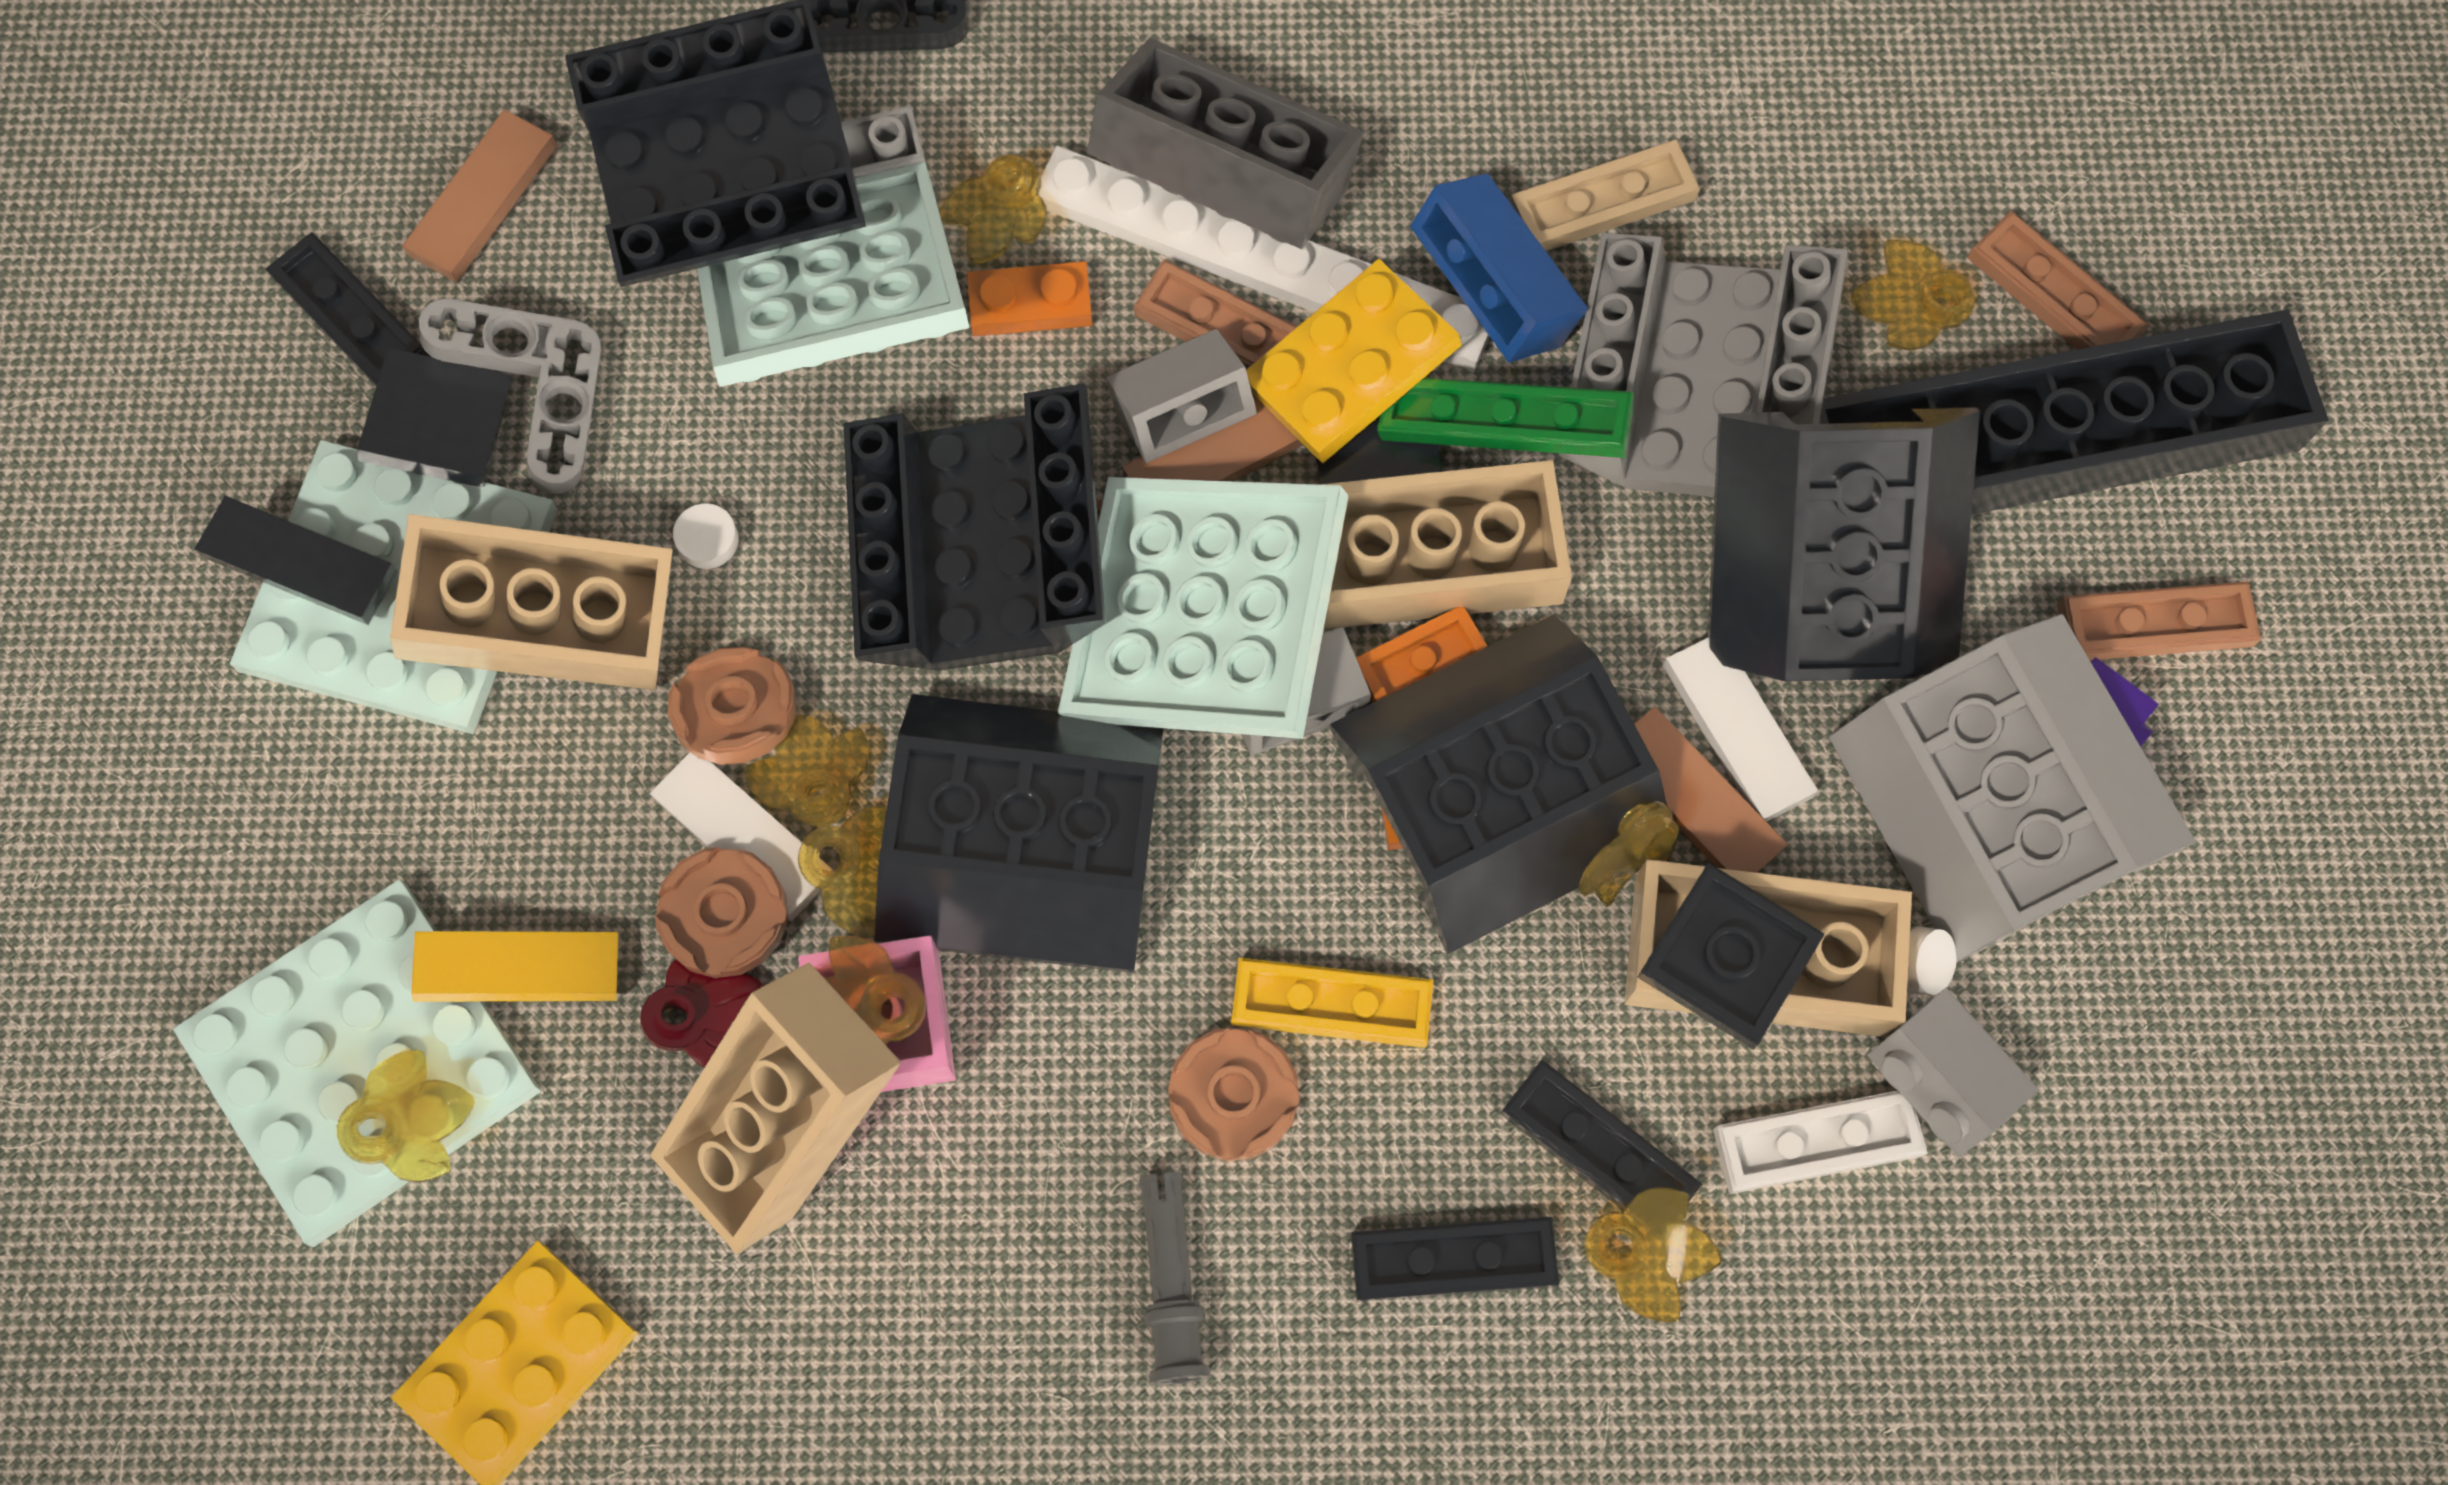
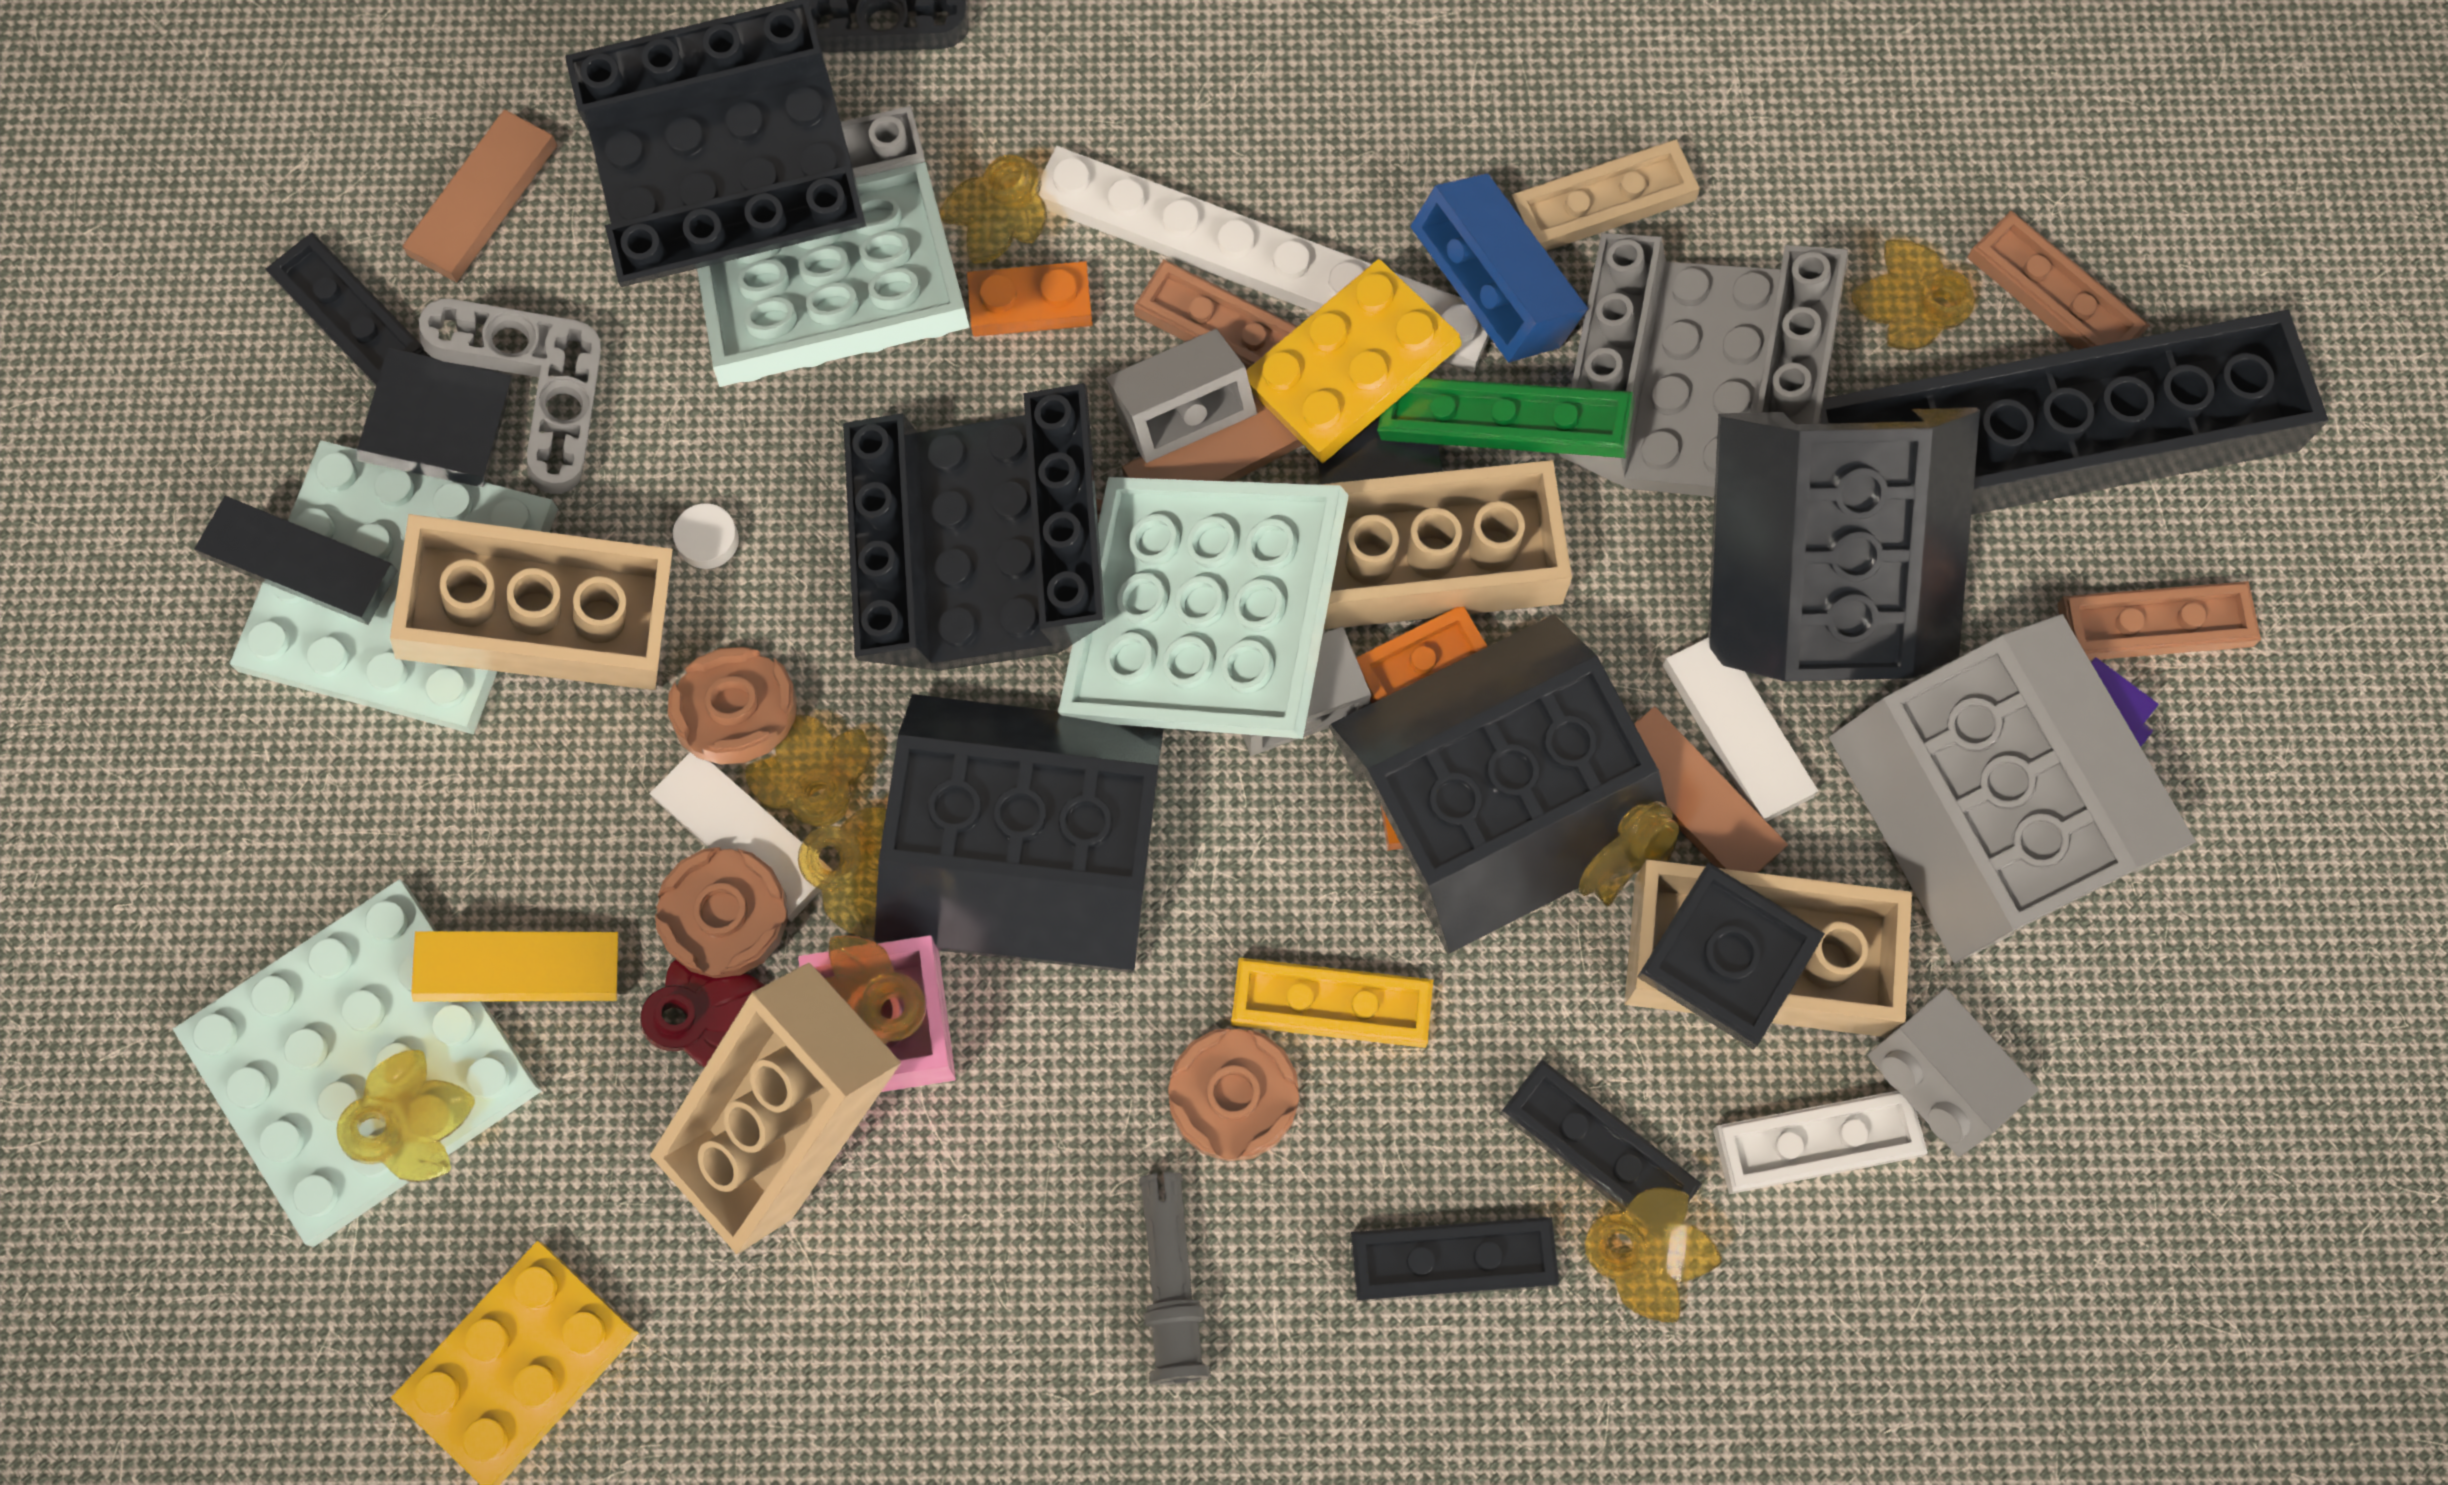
flat silver brick [1087,38,1364,250] -> none
white tile [1907,927,1957,995] -> none

